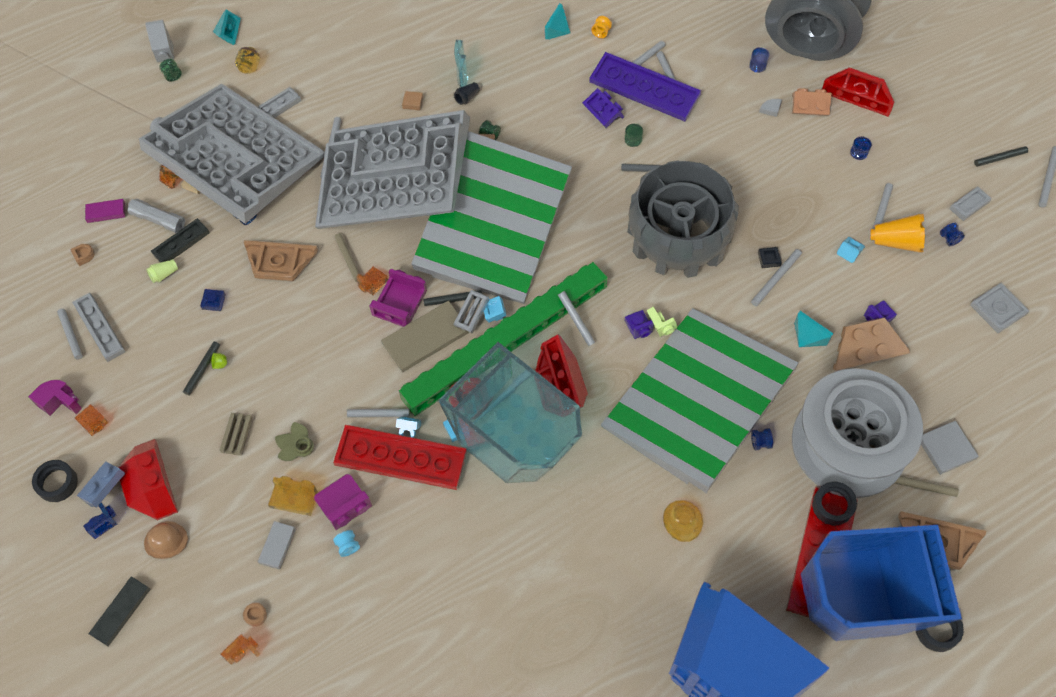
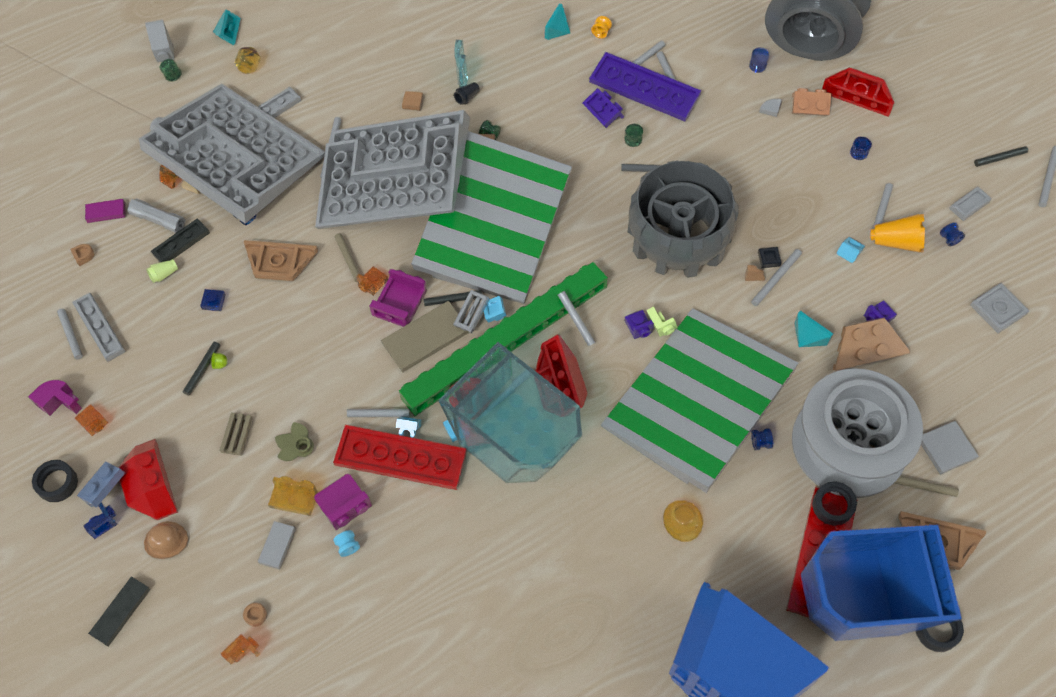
none -> medium nougat tile [745,265,765,281]

